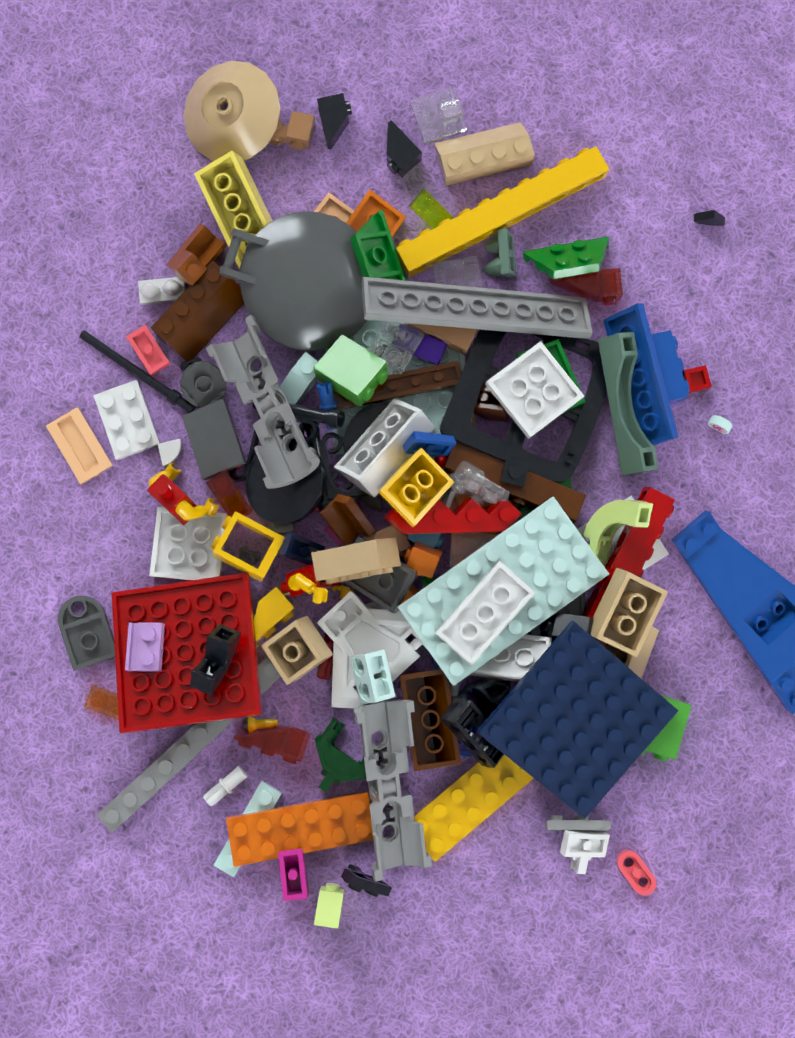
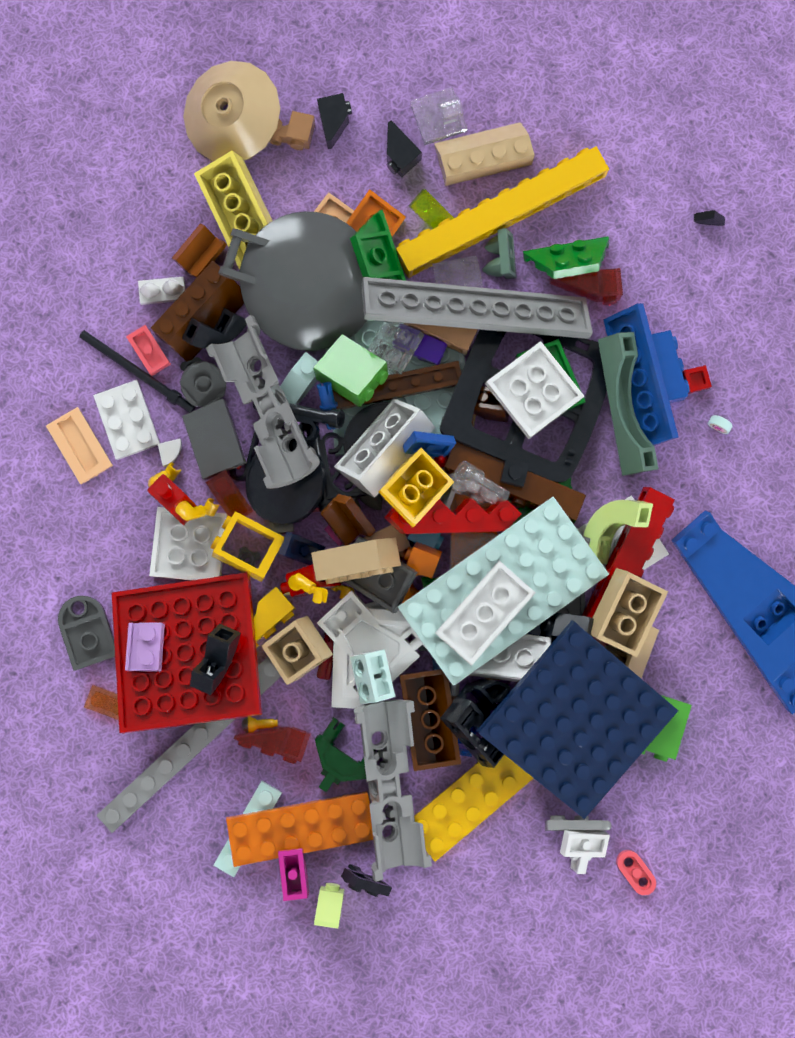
dark orange brick [166,248,207,286] -> none
white axle [203,765,248,806] -> none
none -> black brick [182,308,247,348]

